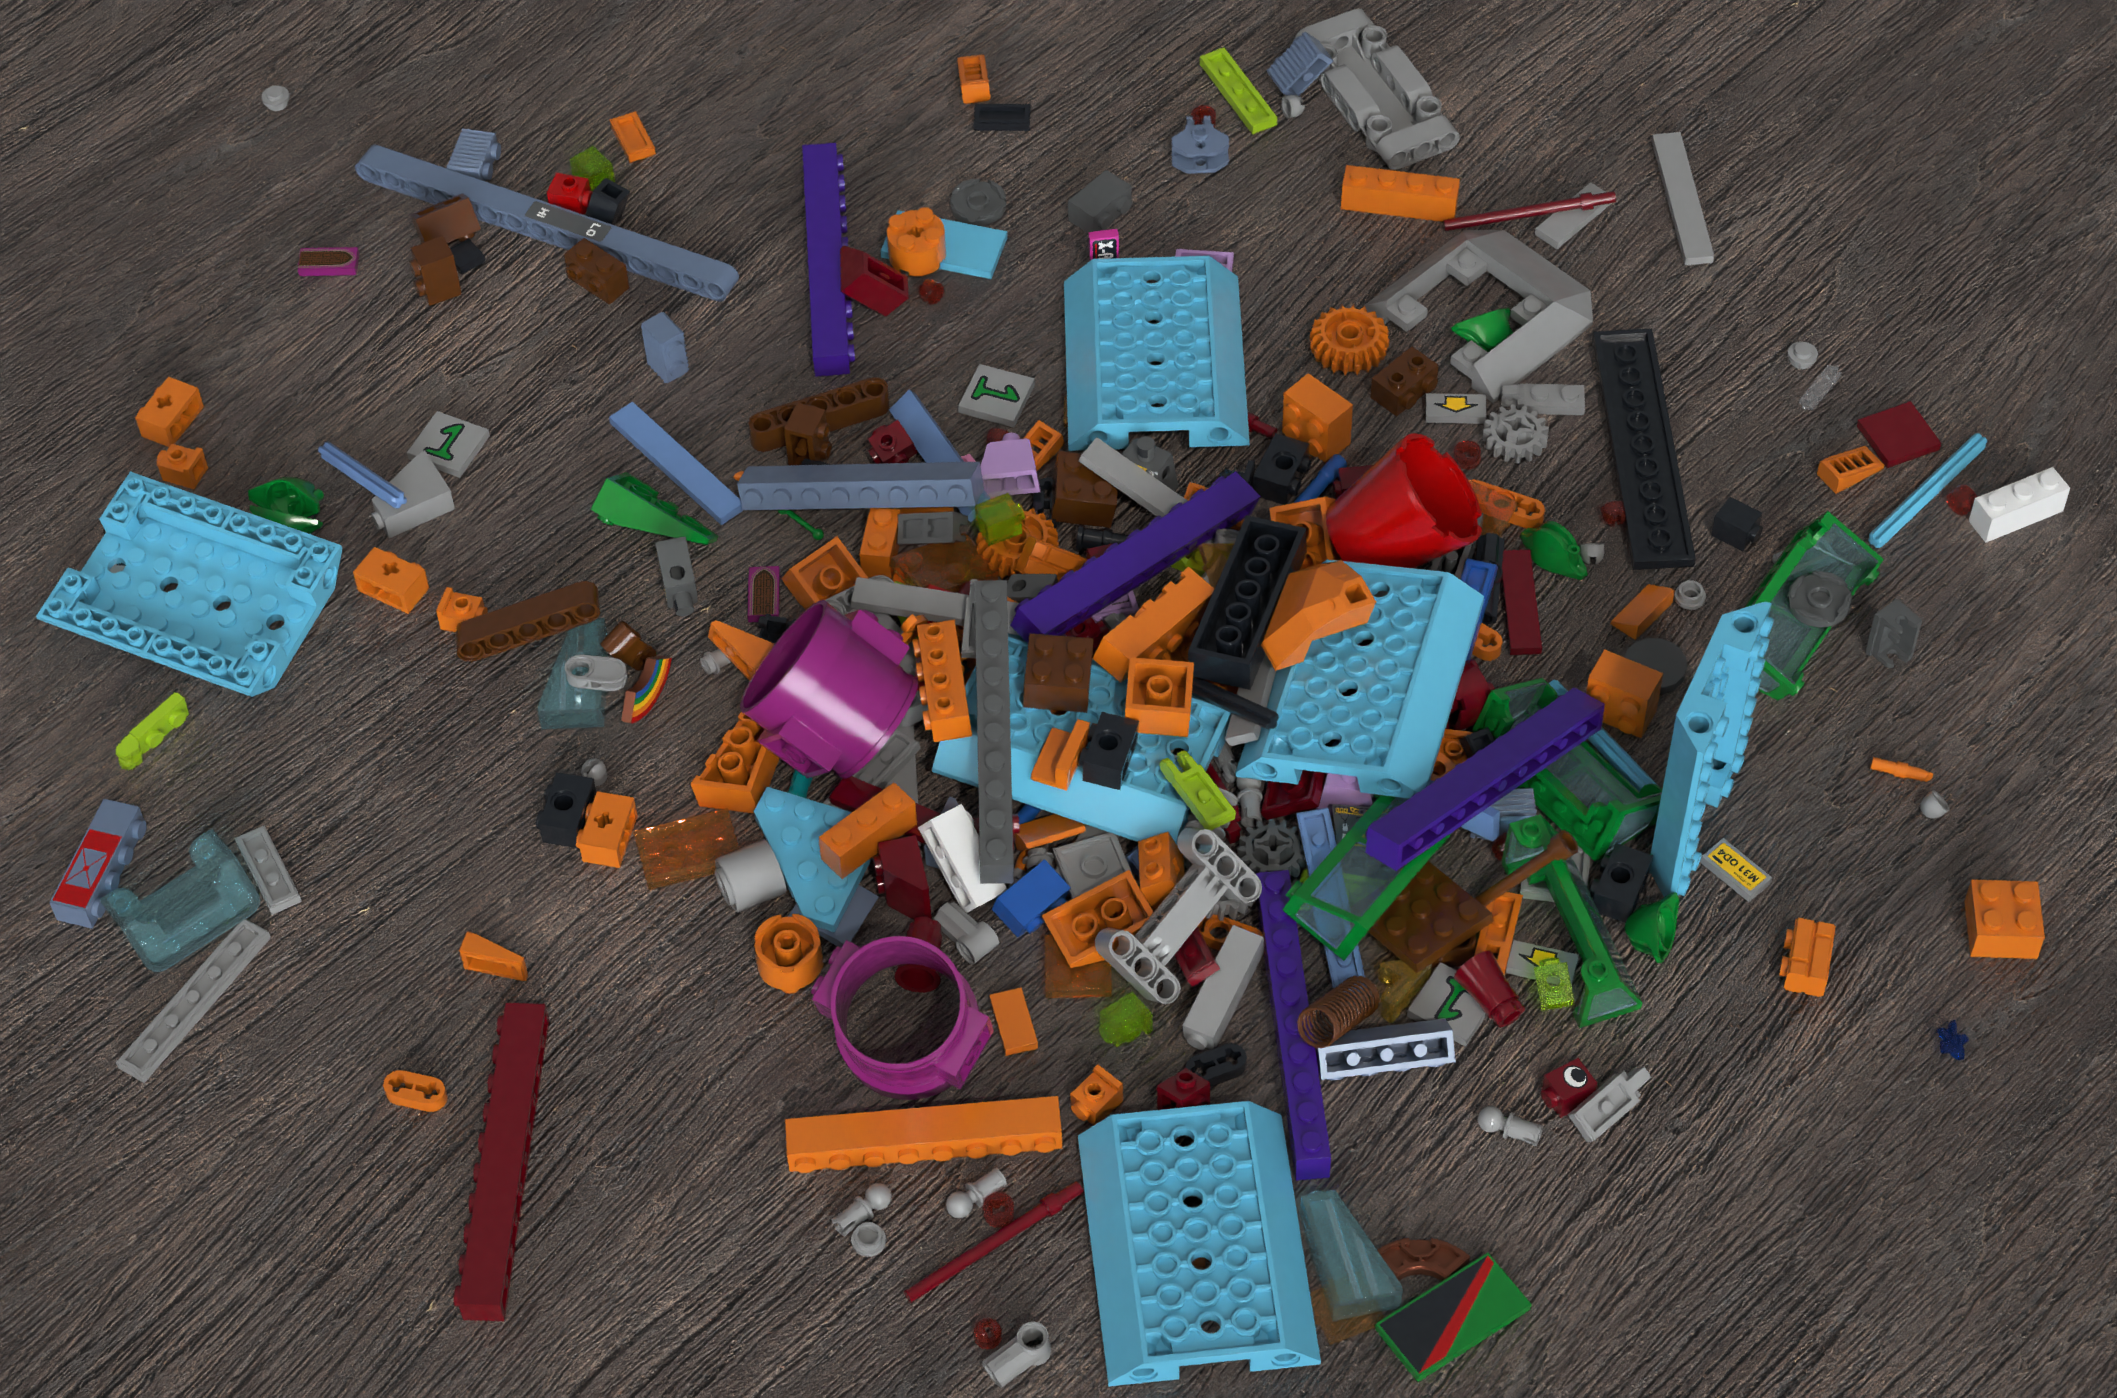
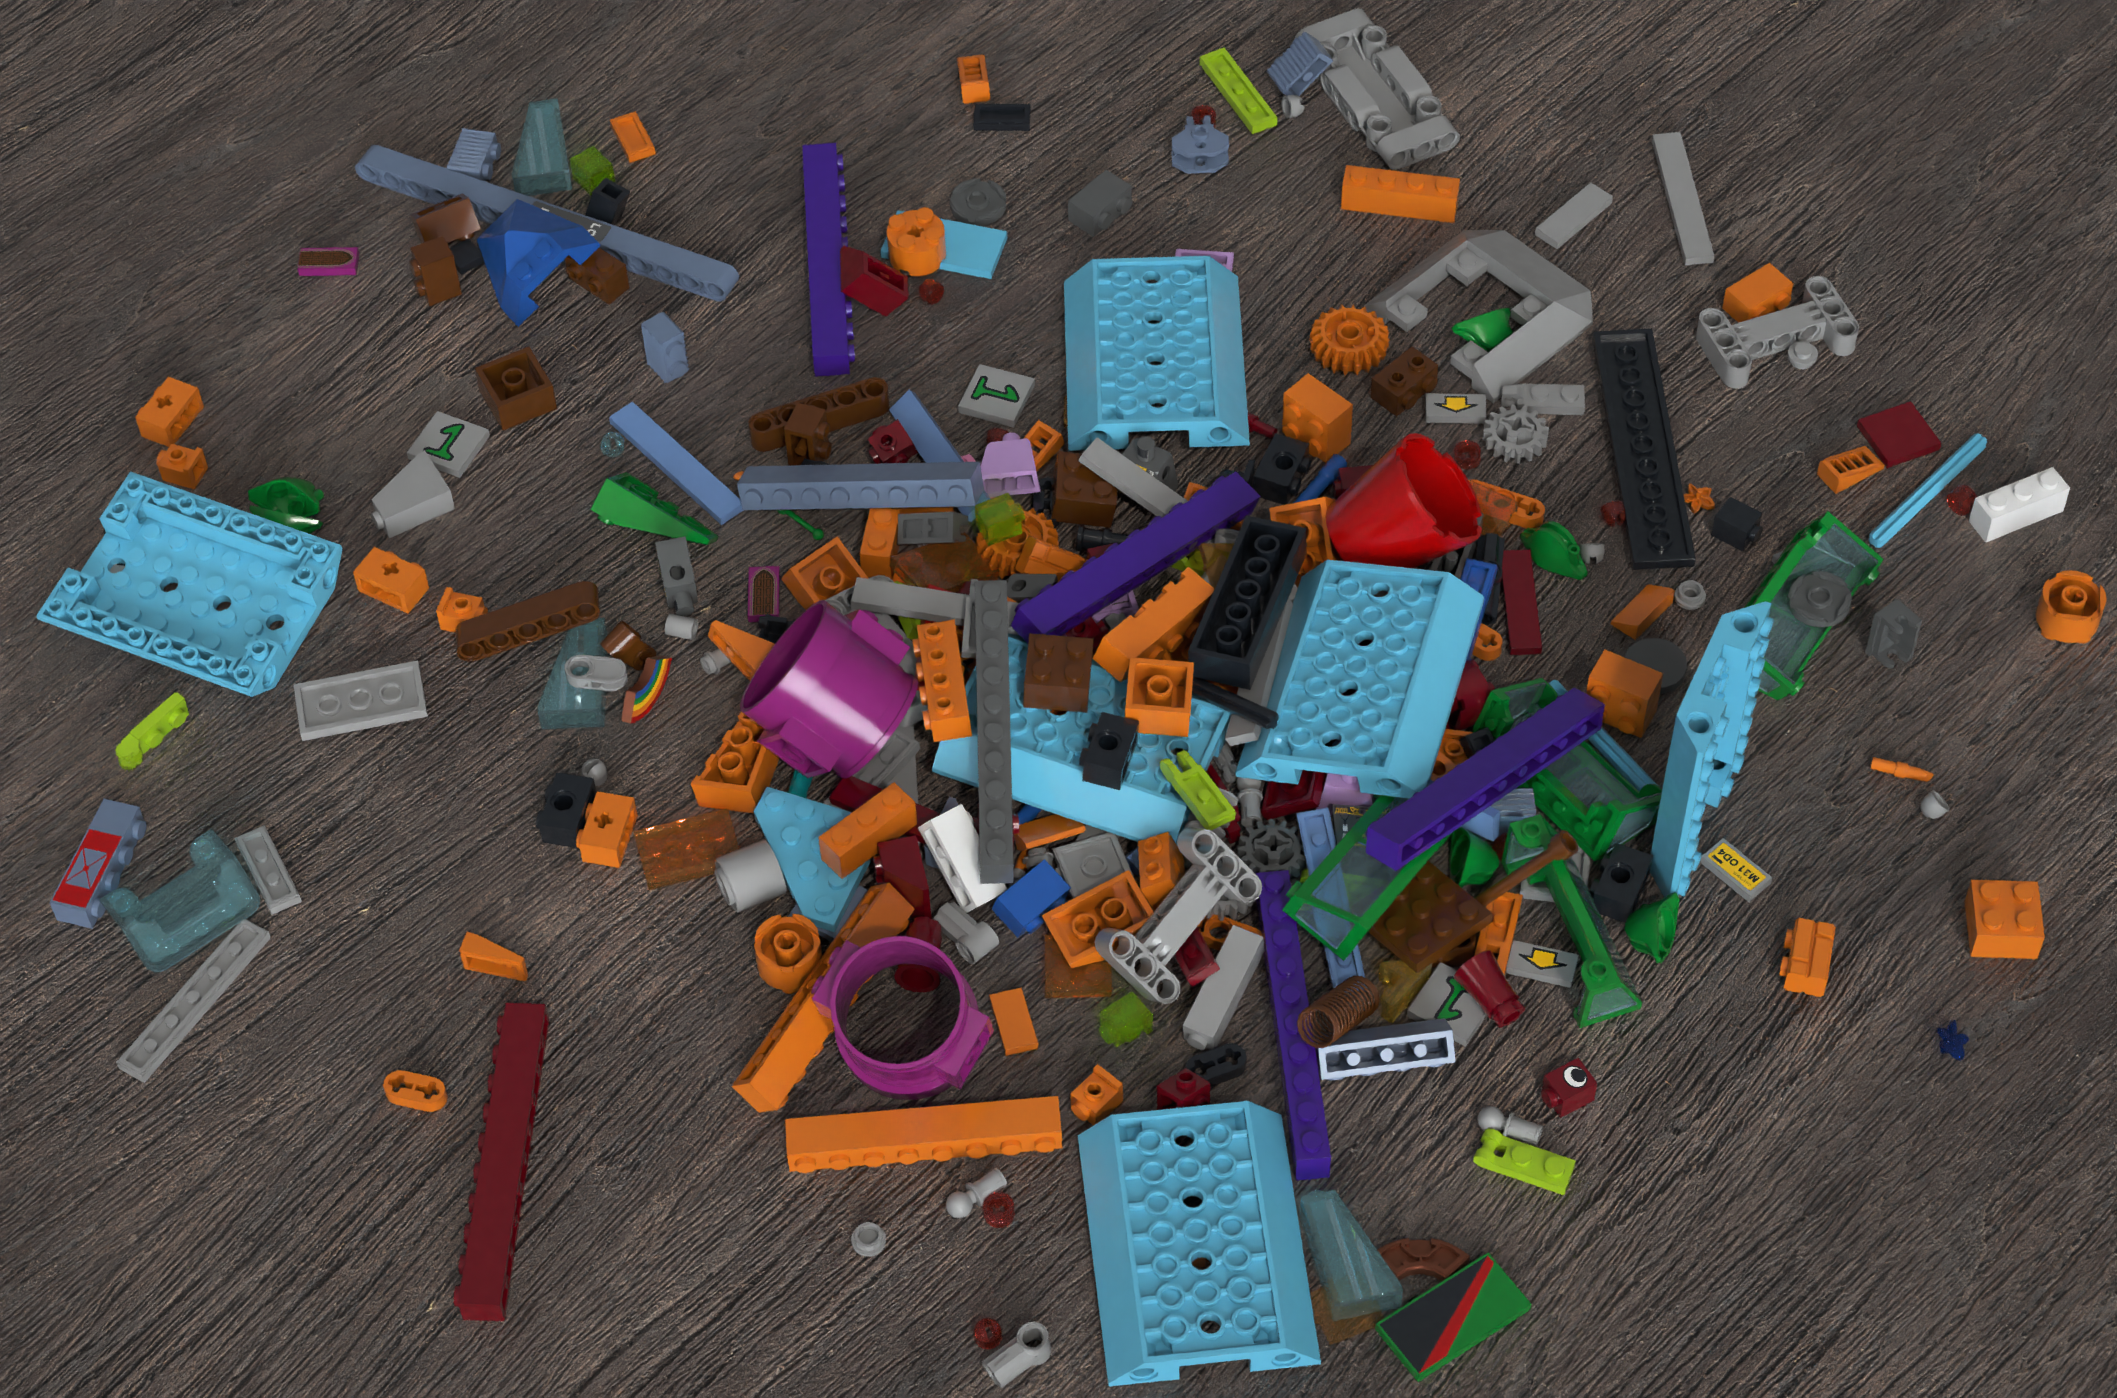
light grey plate [261,85,290,111] -> none
medium blue axle [318,442,407,509] -> none
red brick [546,172,593,215] -> none
light grey pin [831,1183,892,1237] -> none
orange piece [901,614,928,645] -> none
dark red bar [904,1181,1083,1303] -> none
orange panel [1031,719,1090,791] -> none
tile [1088,229,1119,261] -> none
orange brick [1261,560,1376,671] -> none
dark red bar [1443,191,1616,231] -> none
clear neon green brick [1534,958,1574,1011] -> none
light grey hinge [1568,1066,1652,1142] -> none
clear axle [1799,365,1842,410] -> none
none -> light grey plate [293,660,428,741]
none -> reddish brown brick [475,346,557,431]
none -> blue wedge [477,199,601,327]
none -> clear light blue slope [512,98,572,196]
none -> clear light blue hinge [600,431,625,457]
none -> light grey hinge [665,614,698,640]
none -> orange brick [732,883,915,1113]
none -> green hat [1449,827,1499,888]
none -> lime plate [1473,1128,1576,1195]
none -> orange plant [1684,483,1715,514]
none -> light grey beam [1696,276,1859,389]
none -> orange piece [1722,263,1793,323]
none -> orange brick [2036,570,2107,644]

